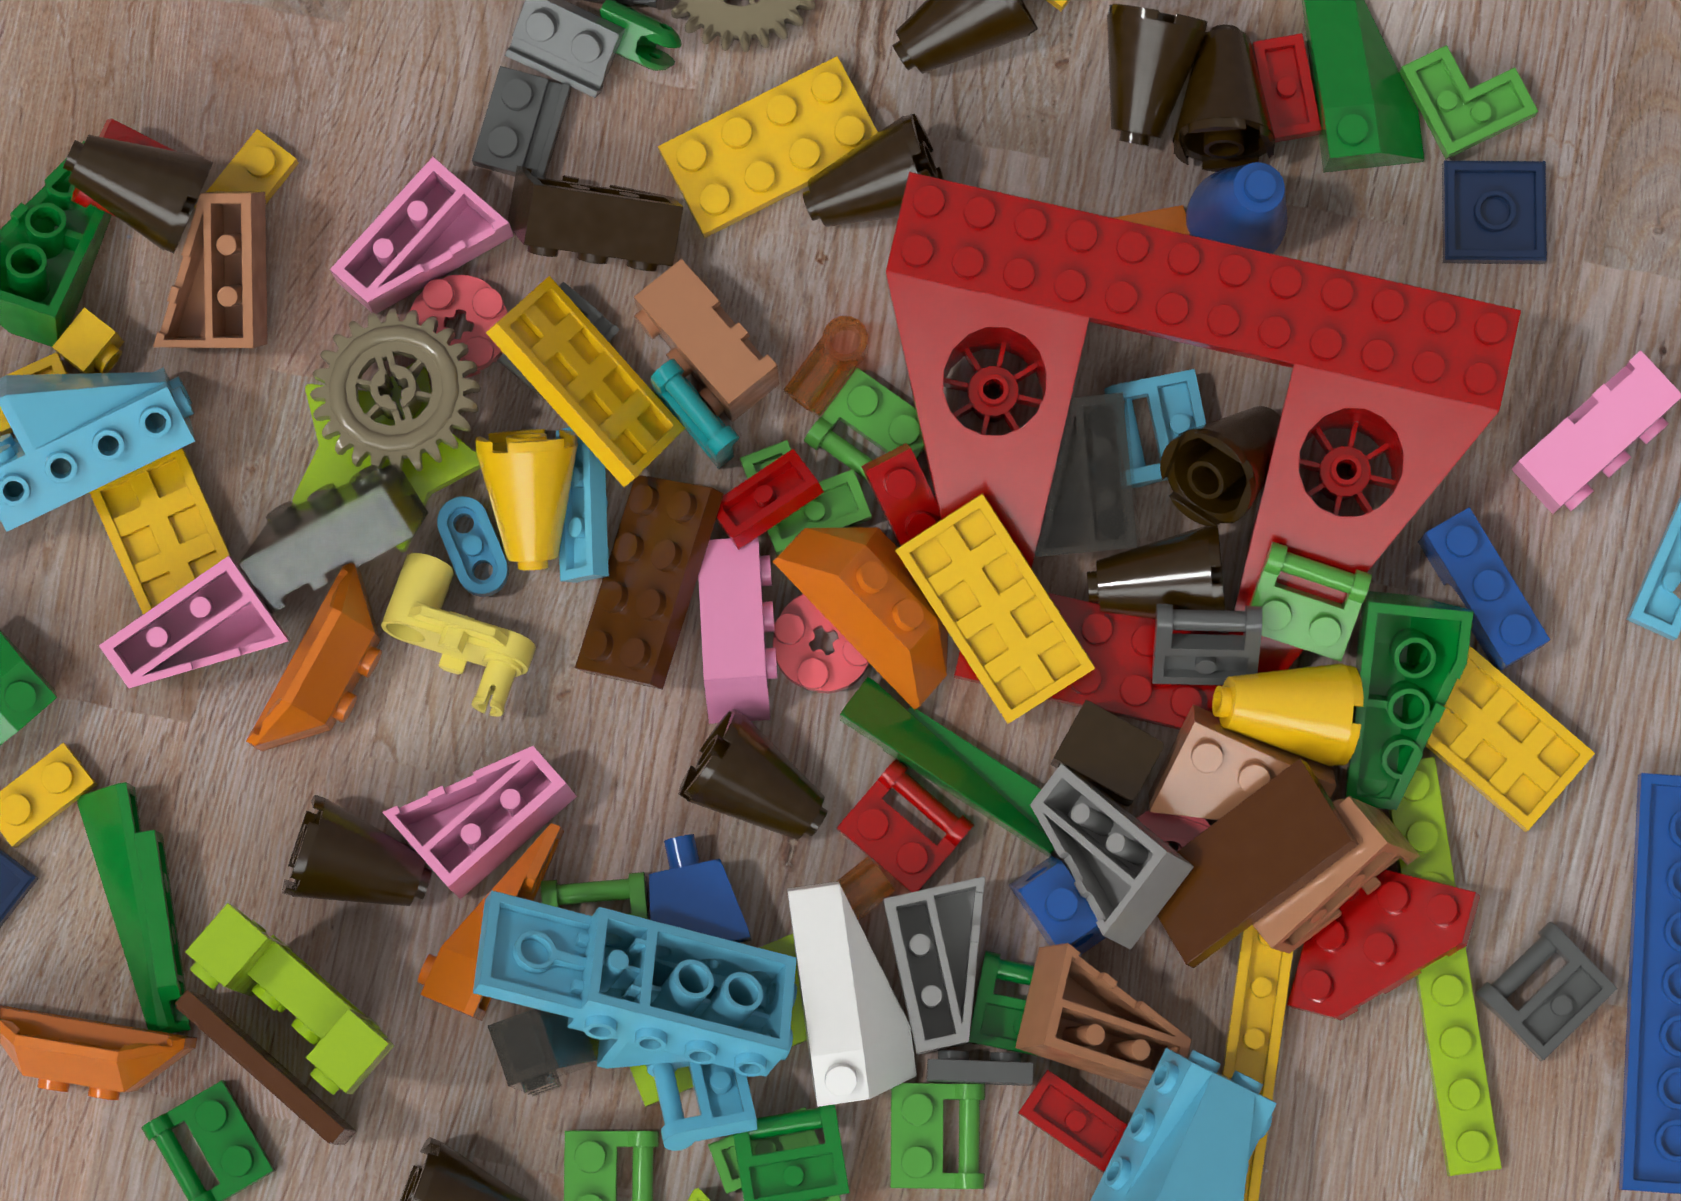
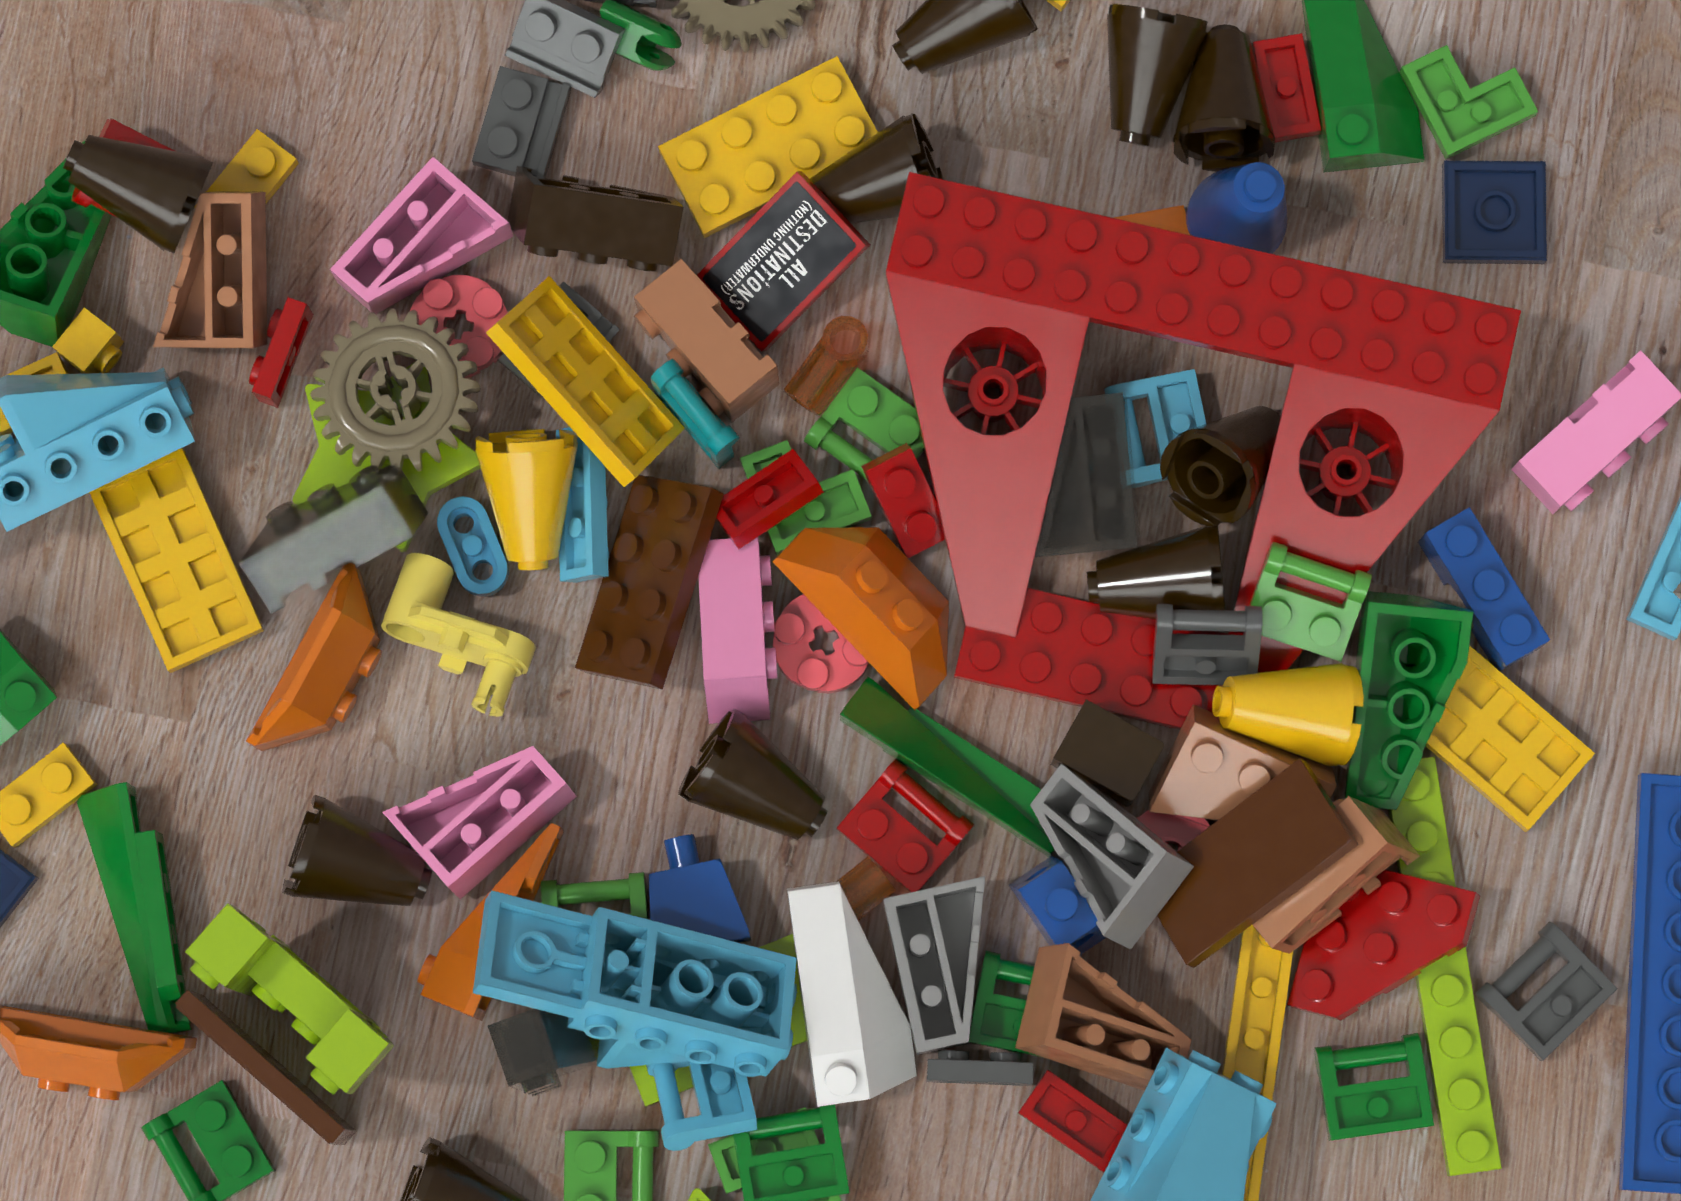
bright pink wedge [99,556,291,688] -> none
bright green plate [890,1083,985,1189] -> none
yellow plate [895,493,1095,724] -> none
none -> red plate [249,297,314,408]
none -> black tile [697,171,871,352]
none -> green plate [1314,1033,1434,1141]

